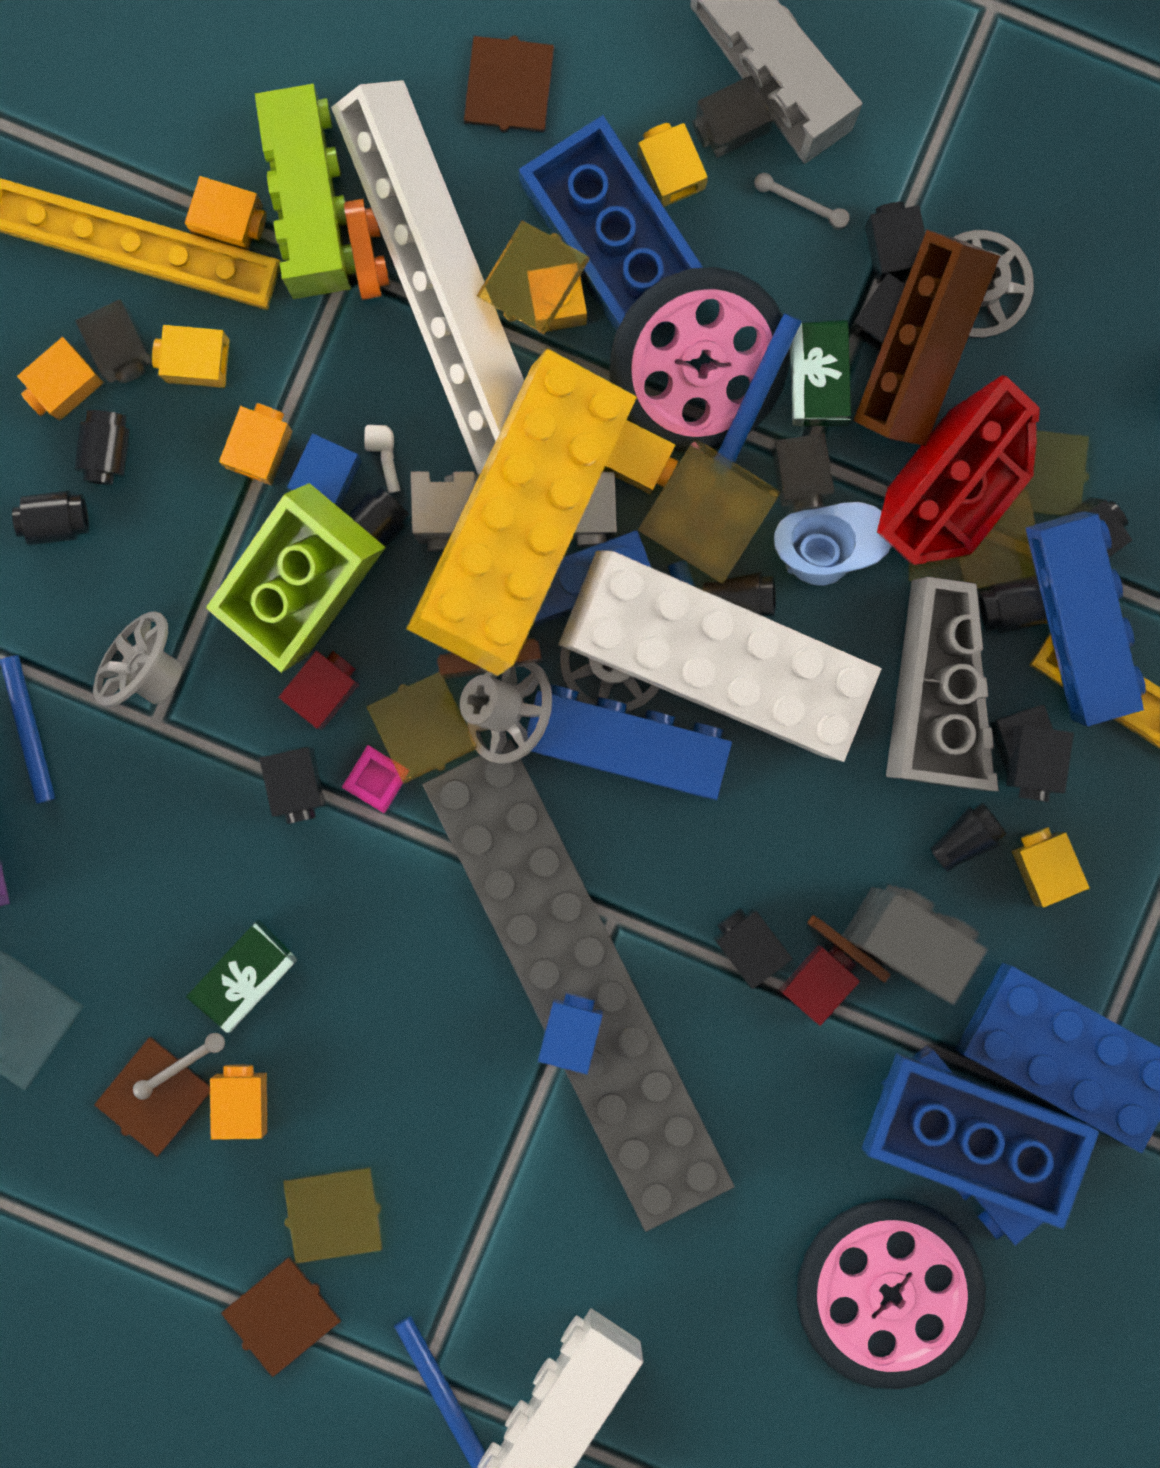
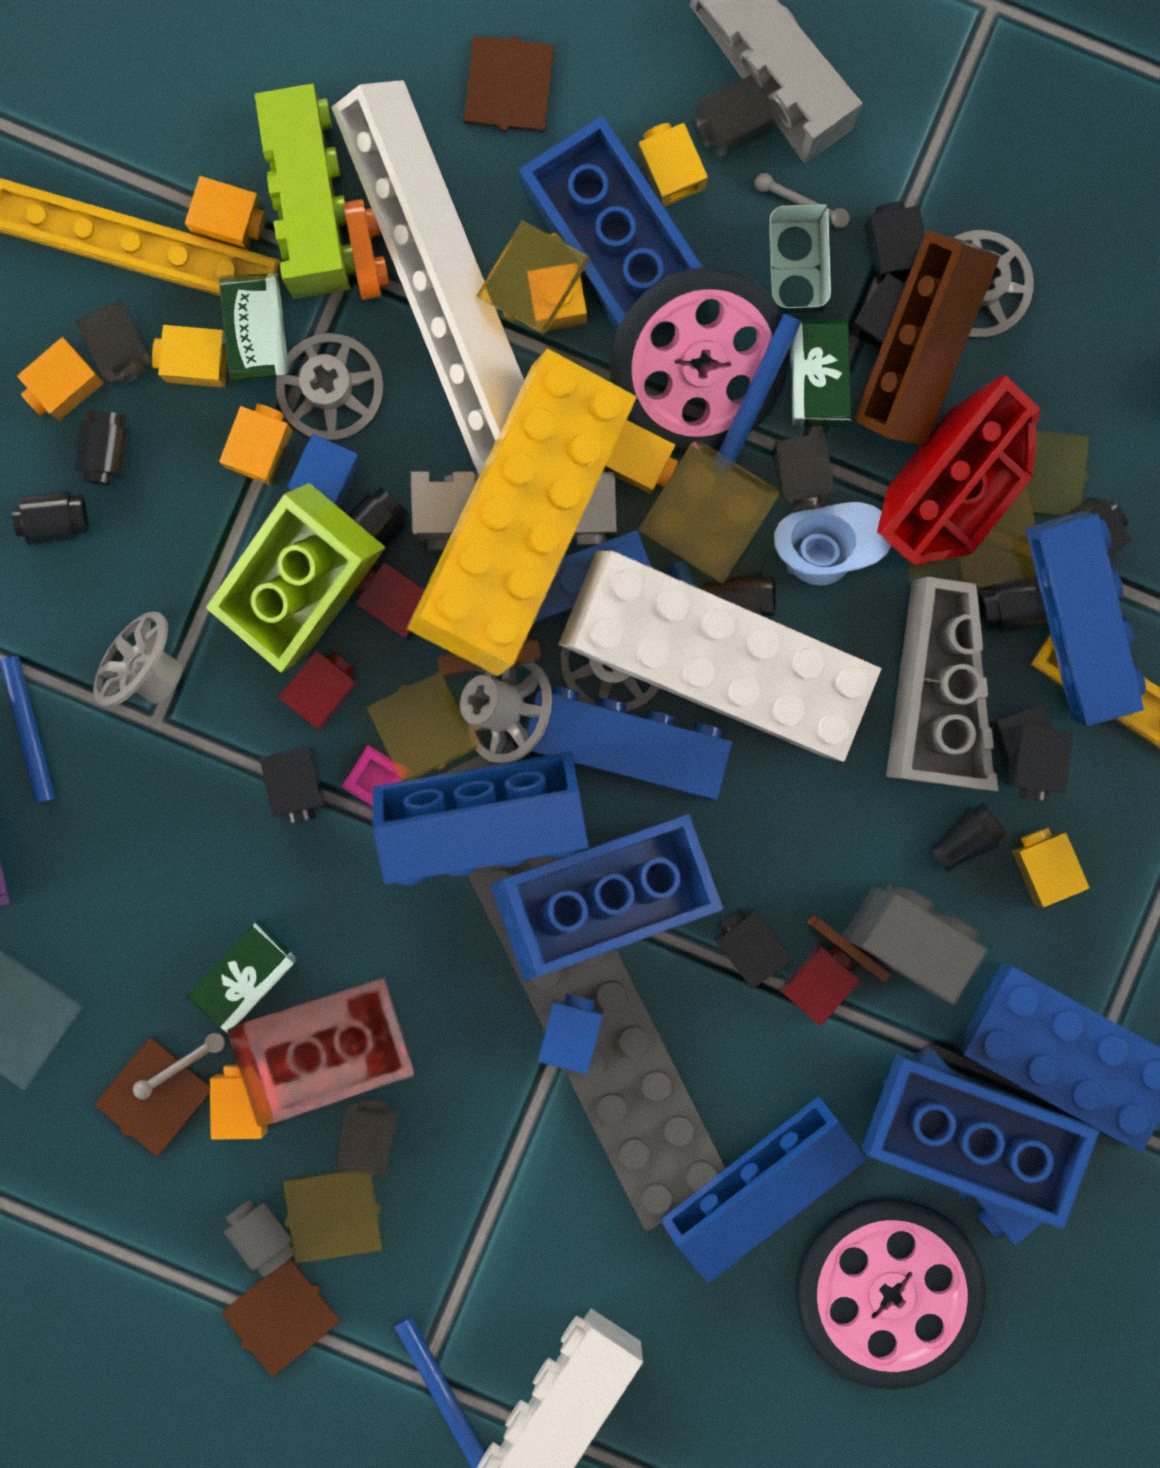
white hand [365,425,400,493] -> none
none -> piece [219,274,288,381]
none -> dark grey brick [223,1199,295,1278]
none -> clear red brick [227,978,415,1127]
none -> light grey wheel [276,333,383,441]
none -> clear smoke brick [336,1096,399,1176]
none -> dark red brick [355,563,425,641]
none -> blue brick [373,751,589,885]
none -> blue brick [490,814,724,981]
none -> blue brick [660,1096,867,1284]
none -> light aqua piece [769,204,831,315]

